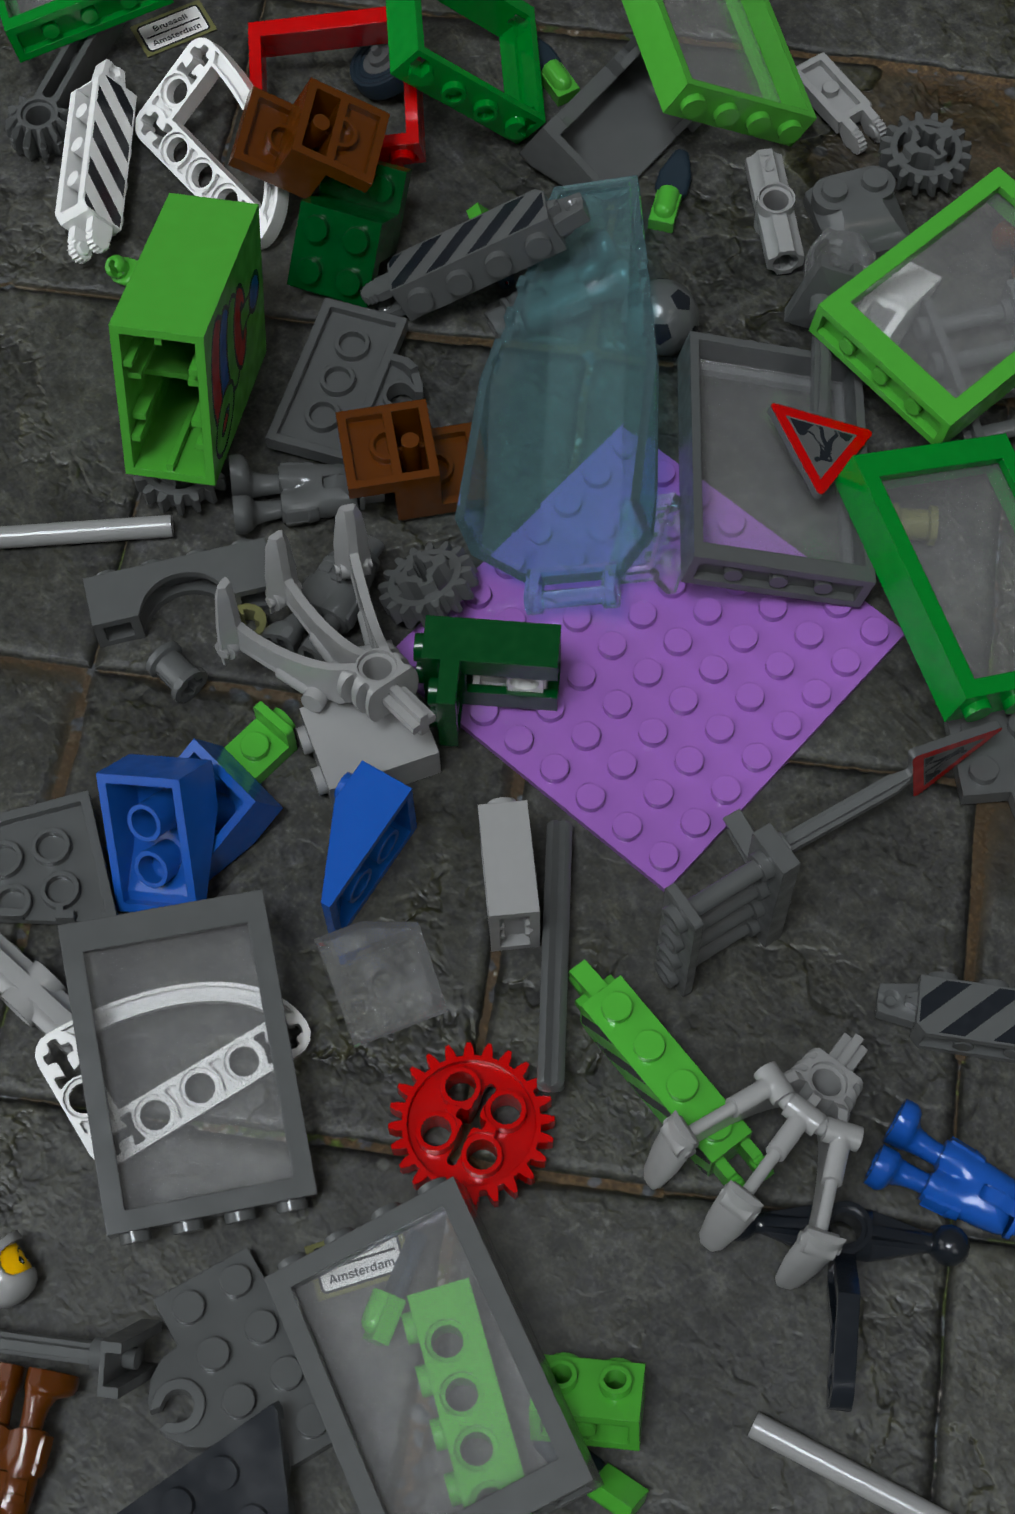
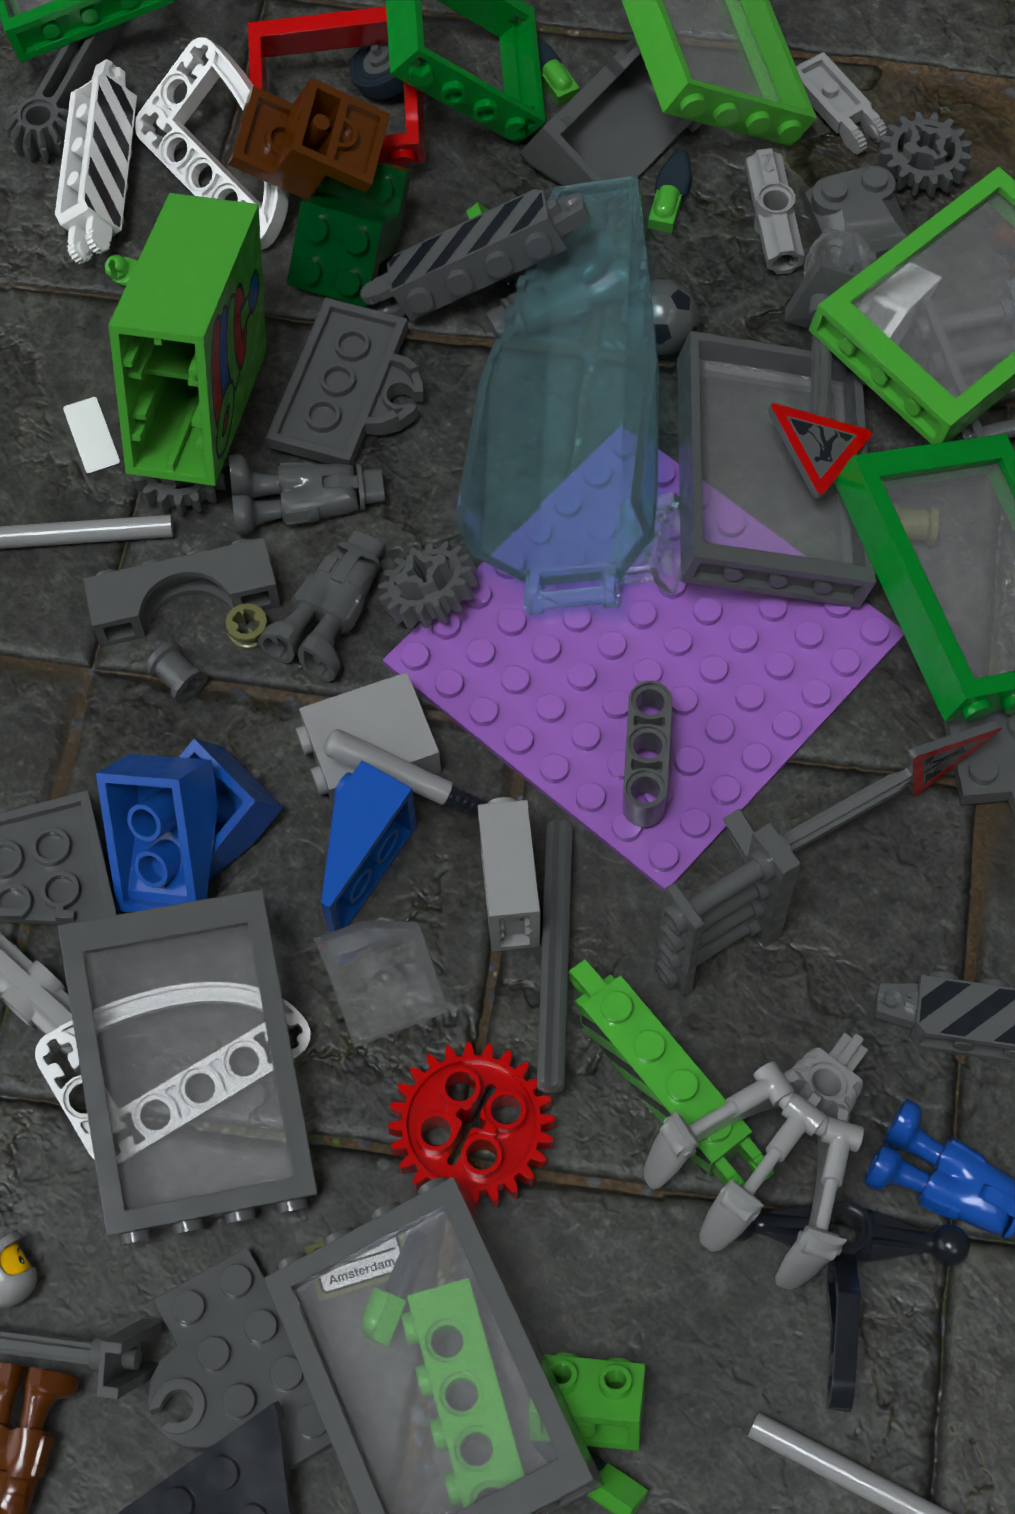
sticker [130,0,217,58] -> none
light grey piece [215,503,436,736] -> none
bright green bracket [224,701,298,784] -> none
reddish brown bracket [335,398,488,521] -> none
dark green brick [413,615,562,747] -> none
none -> white sticker [63,397,120,473]
none -> light grey piece [324,729,488,817]
none -> dark grey beam [622,680,672,827]

